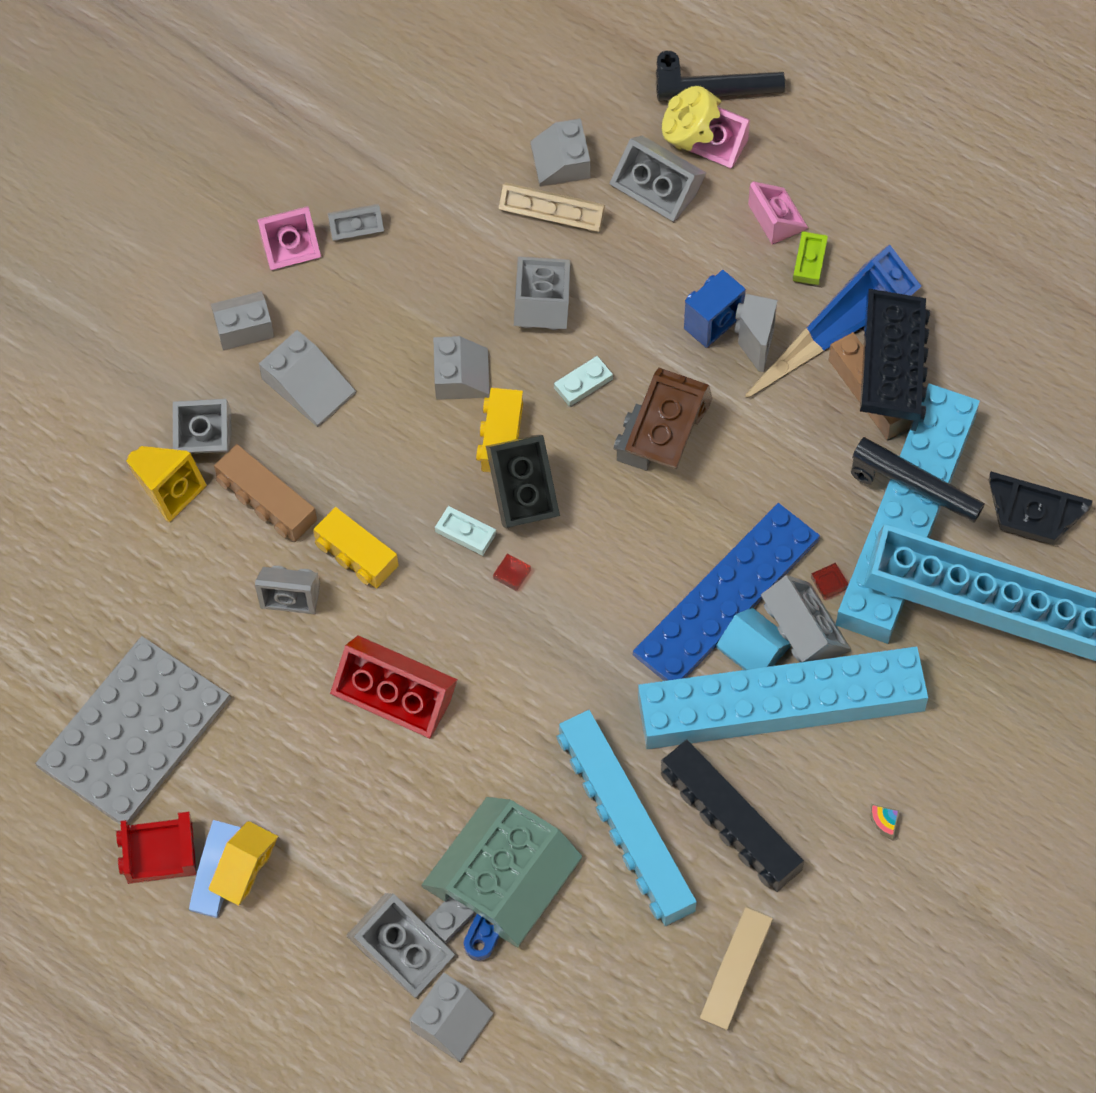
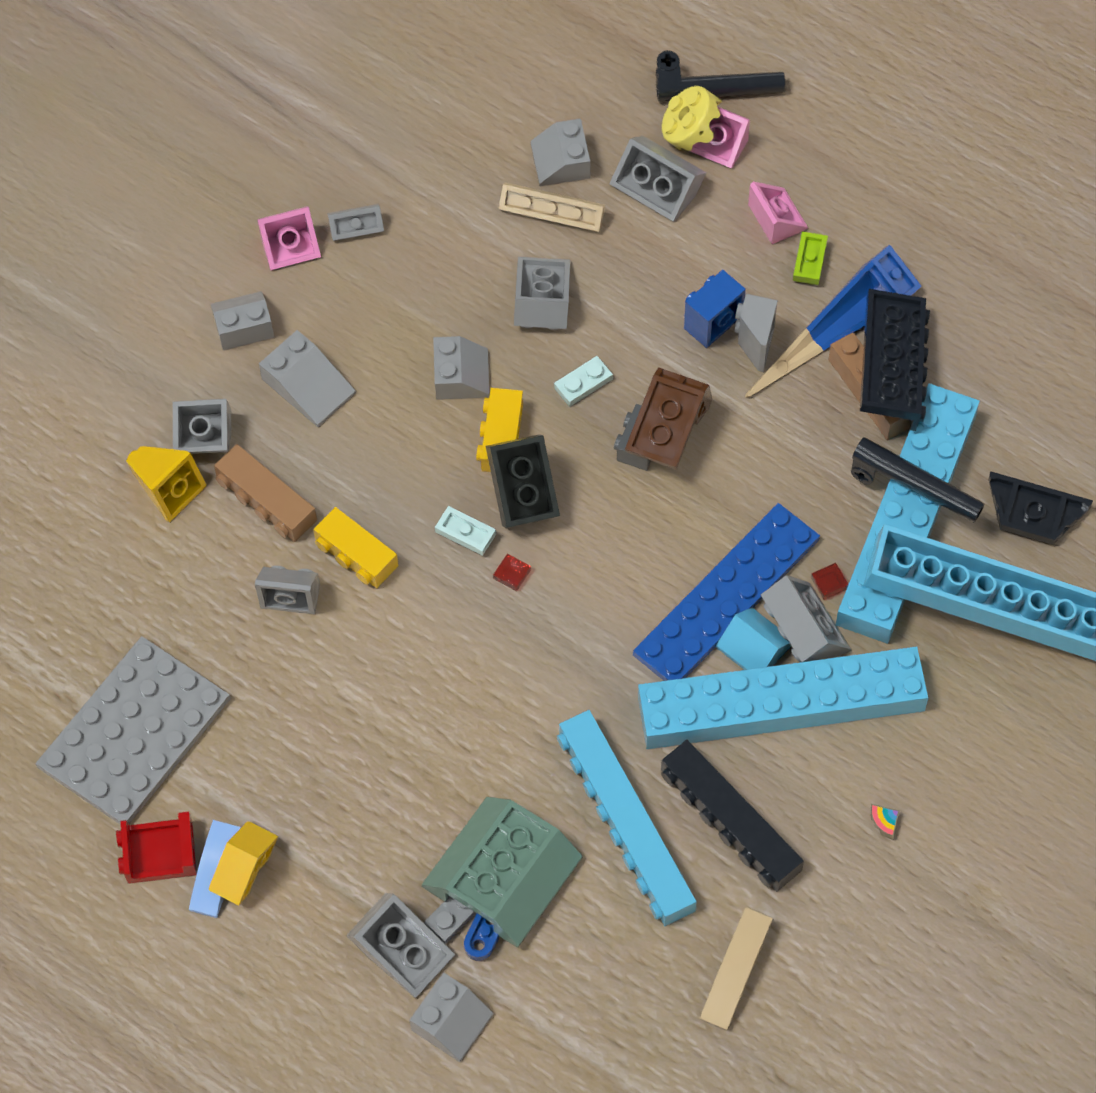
red slope [330,635,458,739] -> none

